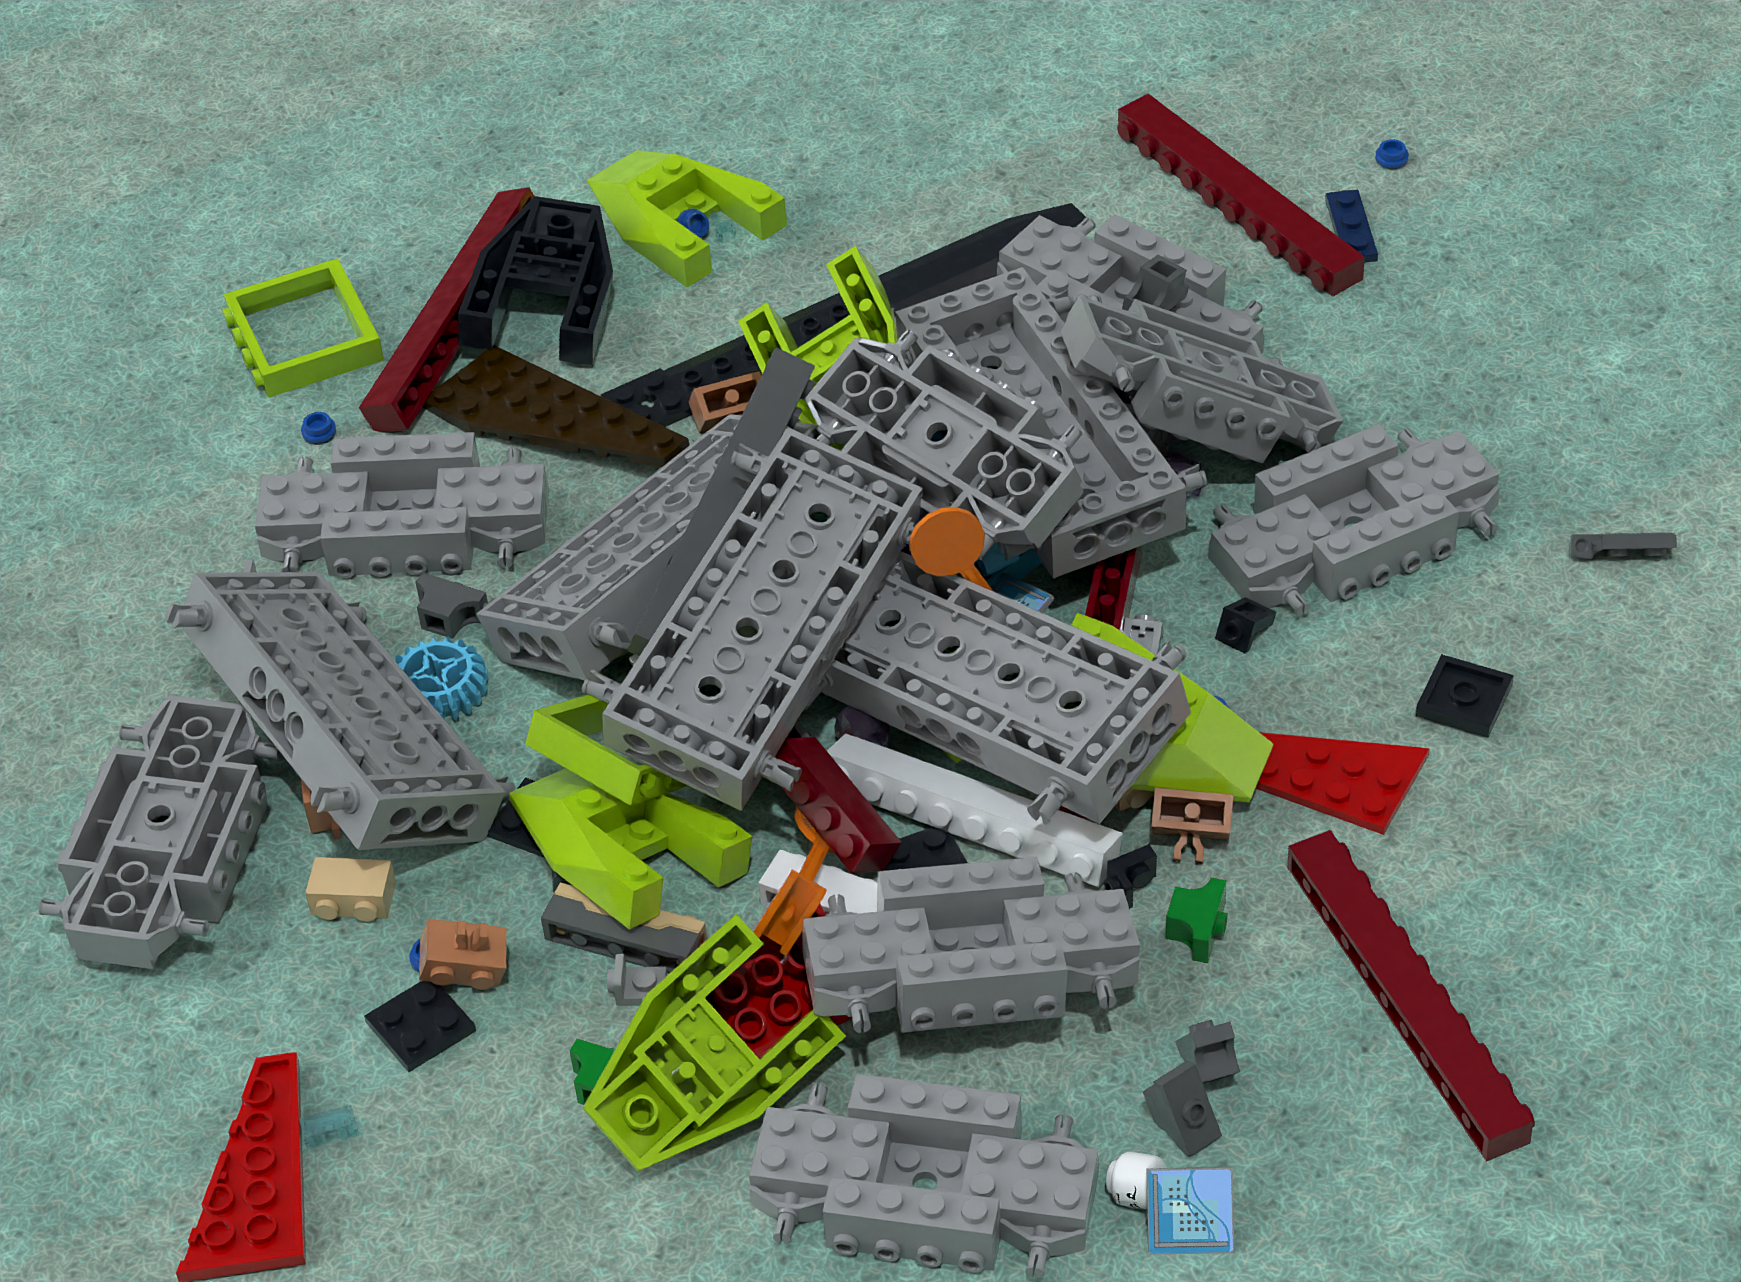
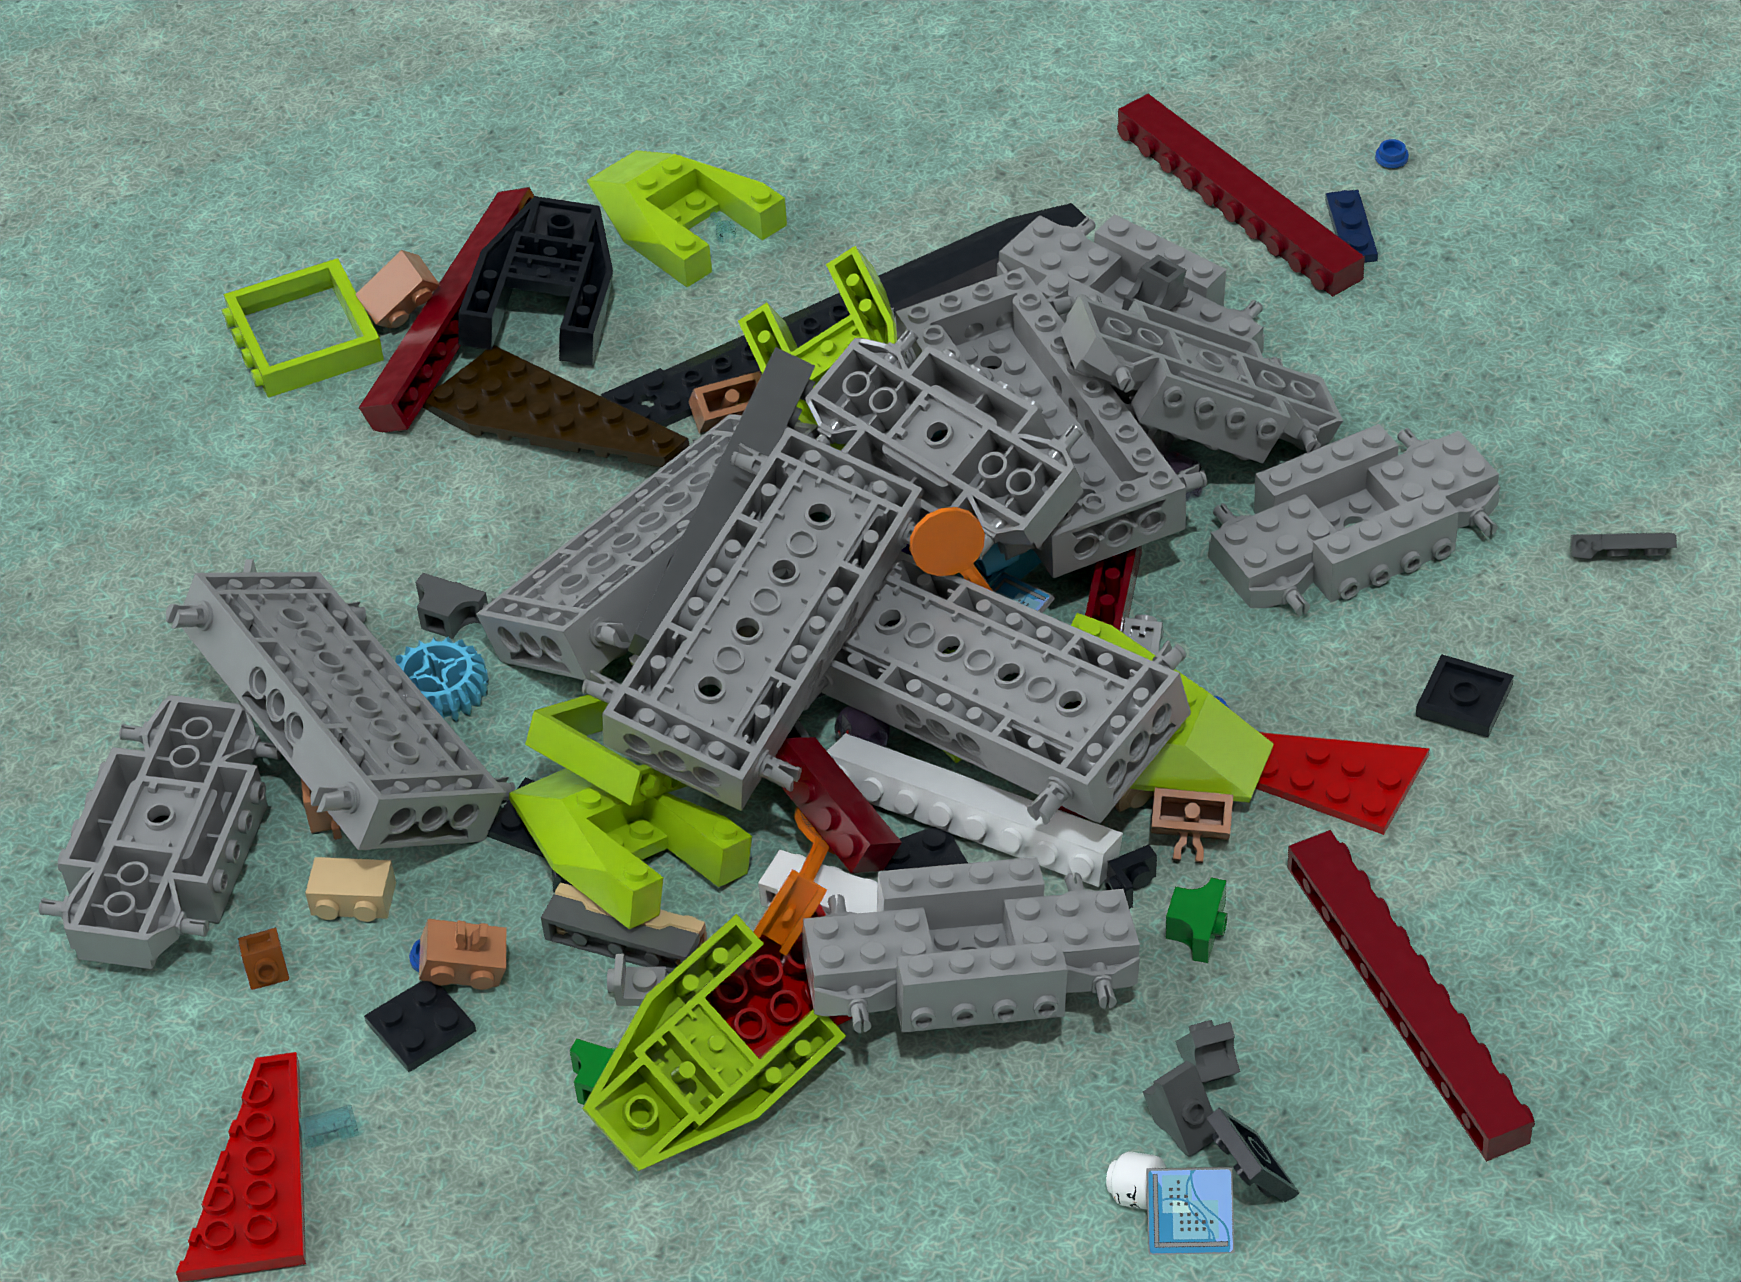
light grey piece [255,432,549,578] -> none
blue plate [301,412,336,443] -> none
blue plate [677,208,709,238] -> none
light grey piece [749,1074,1099,1278] -> none
black bracket [1215,597,1276,654] -> none
none -> dark orange bracket [238,927,289,990]
none -> nougat brick [355,250,440,329]
none -> black plate [1207,1107,1300,1202]

